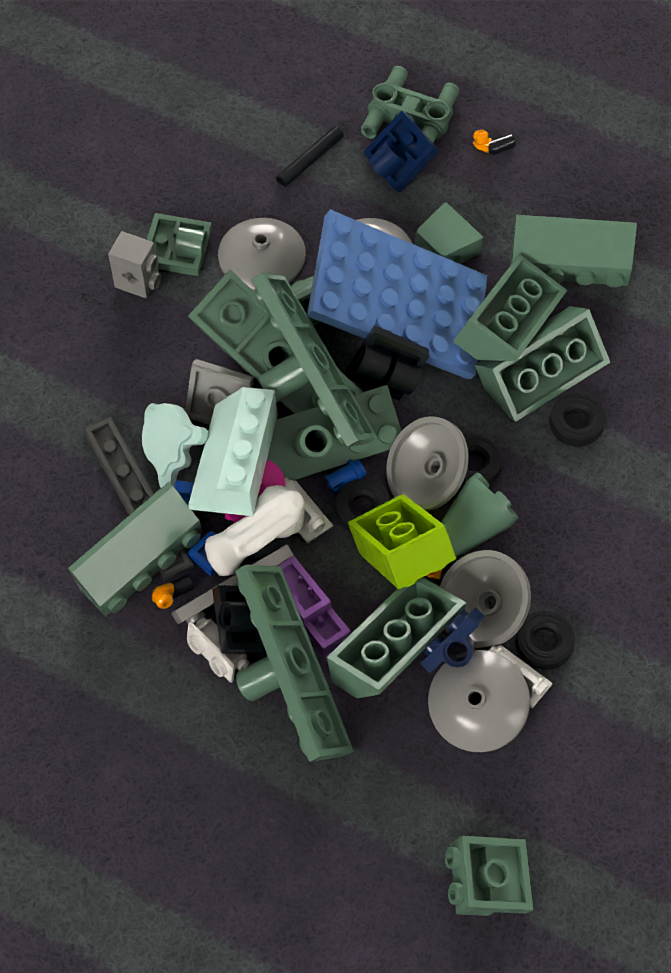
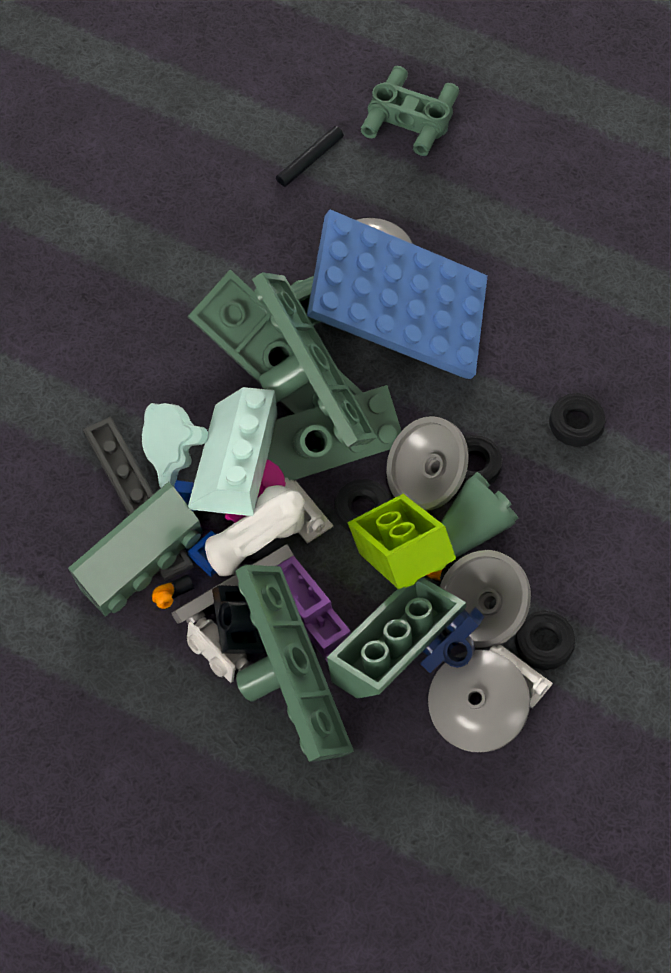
light grey brick [108,231,161,299] -> none
sand green plate [147,213,212,276] -> none
light grey tile [185,359,254,425] -> none
light grey dish [218,218,306,291] -> none
blue pin [324,459,367,494] -> none
black plate [345,325,429,401] -> none
dark blue plate [363,111,439,192] -> none
sand green torso [415,202,483,264] -> none
sand green plate [445,836,533,916] -> none
sand green slope [453,254,567,361] -> none
arm [473,130,516,155] -> none
sand green slope [474,306,610,422] -> none
sand green slope [510,215,637,287] -> none

